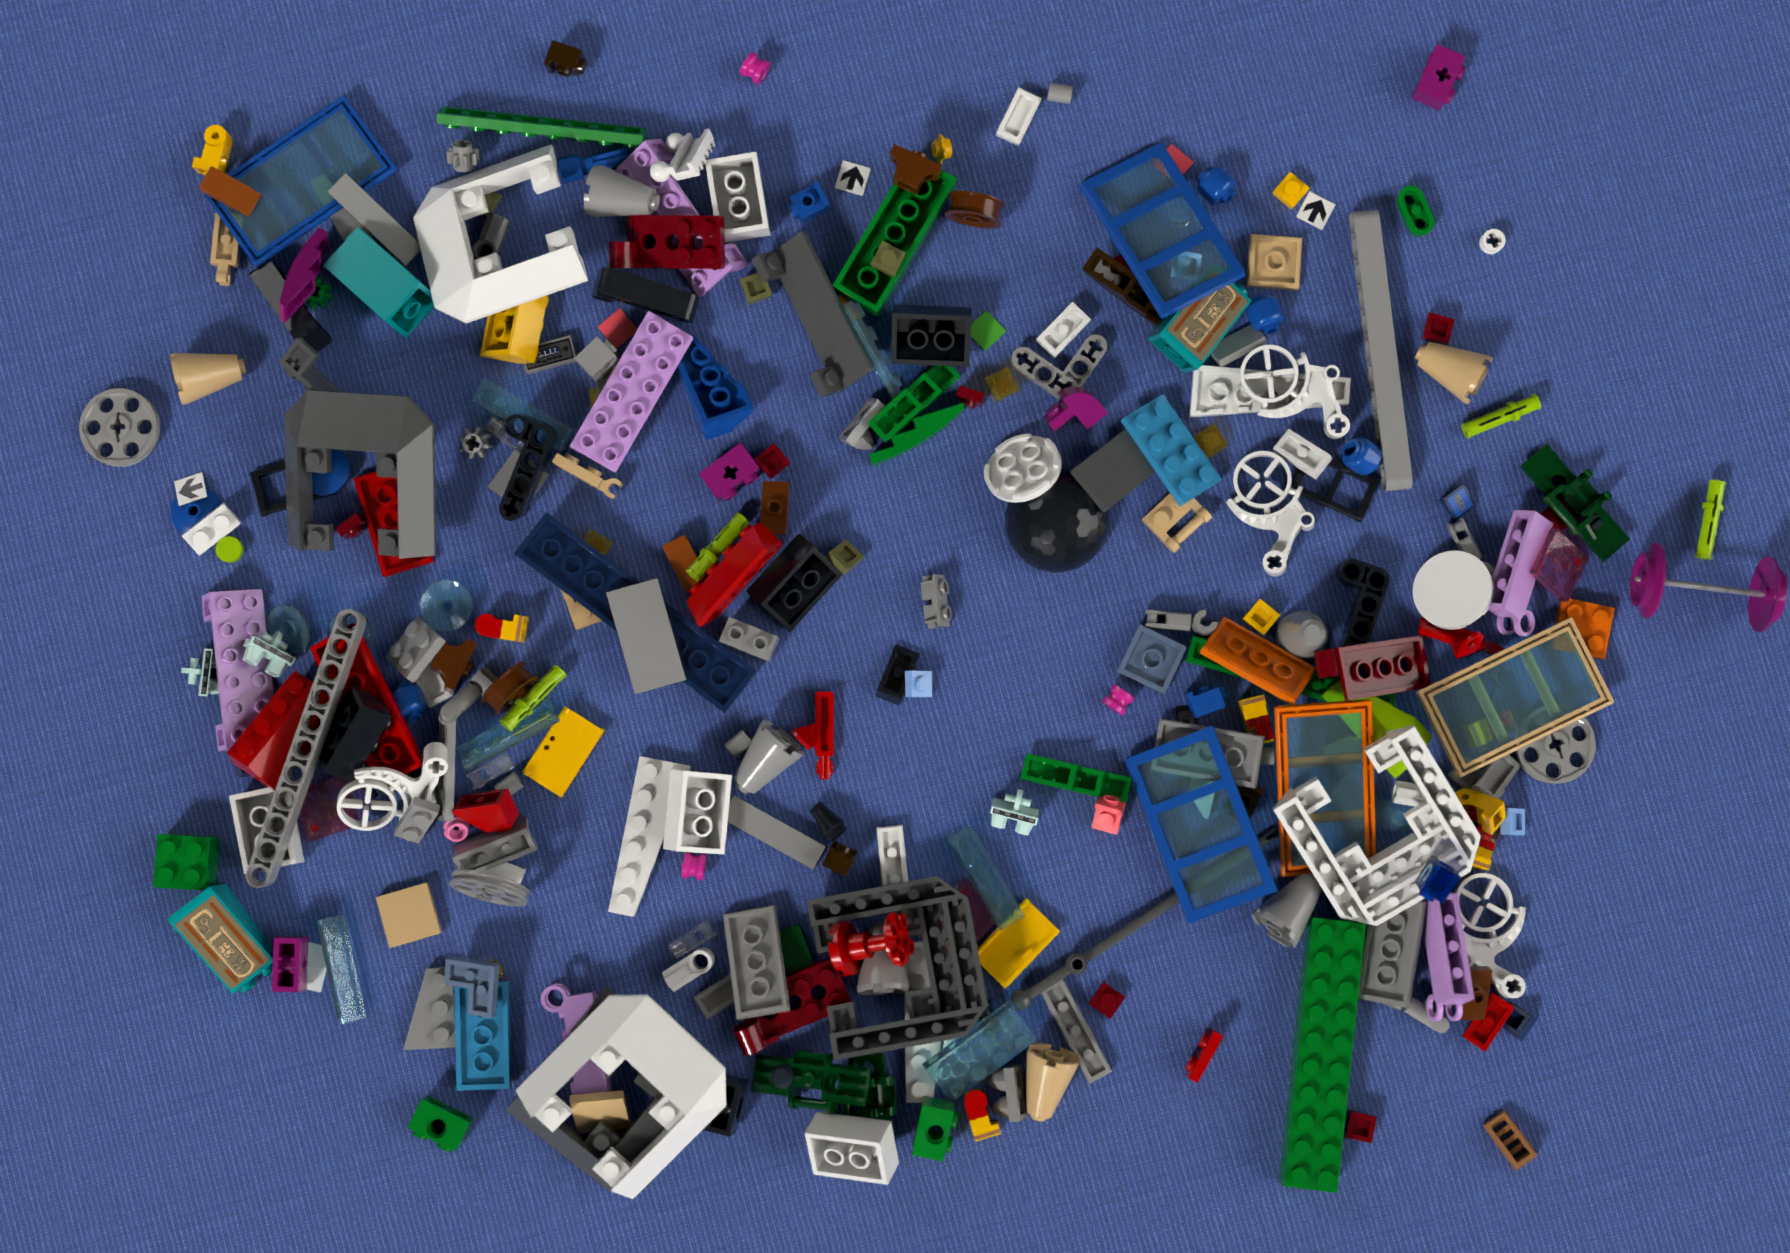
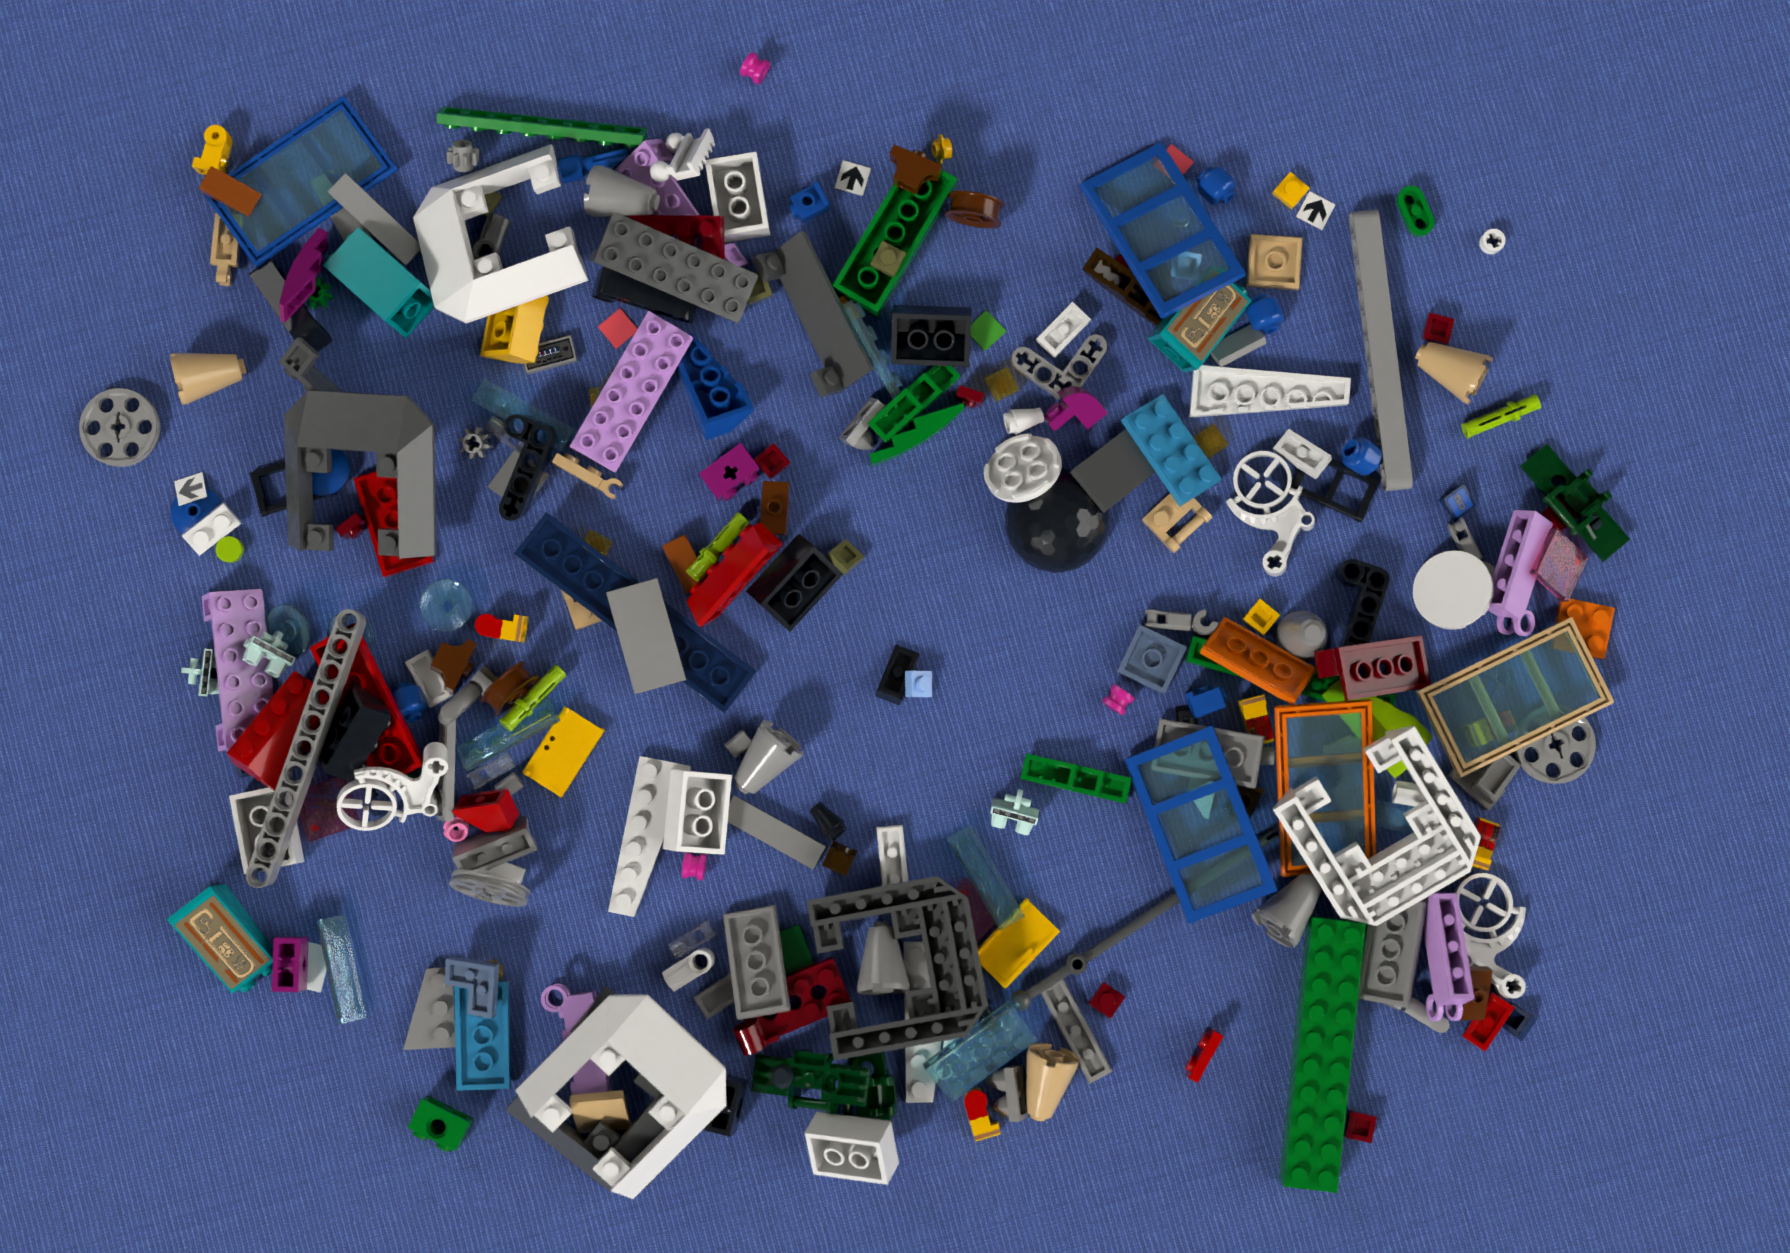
green brick [153,833,220,891] -> none
tan tile [376,882,442,948] -> none
light grey plate [385,616,446,683] -> none
light grey plate [394,797,440,844] -> none
dark brown brick [544,40,587,77] -> none
light grey brick [574,337,620,386] -> none
light grey brick [719,617,780,662] -> none
red piece [790,692,834,780] -> none
red piece [828,913,915,976] -> none
green brick [912,1096,958,1161] -> none
light grey hinge [920,574,952,629] -> none
white tile [996,87,1042,146] -> none
light grey hinge [1047,82,1073,104] -> none
coral bracket [1092,795,1126,835] -> none
white piece [1240,345,1350,439] -> none
magenta brick [1411,44,1466,110] -> none
clear blue brick [1414,856,1461,903] -> none
red piece [1418,616,1504,659] -> none
yellow leg [1455,788,1506,835] -> none
medium nougat slope [1482,1110,1538,1171] -> none
light blue plate [1500,808,1525,835] -> none
magenta axle [1630,542,1787,633] -> none
lime pin [1695,480,1726,560] -> none
none -> dark grey bracket [589,212,758,324]
none -> white cone [1003,407,1044,435]

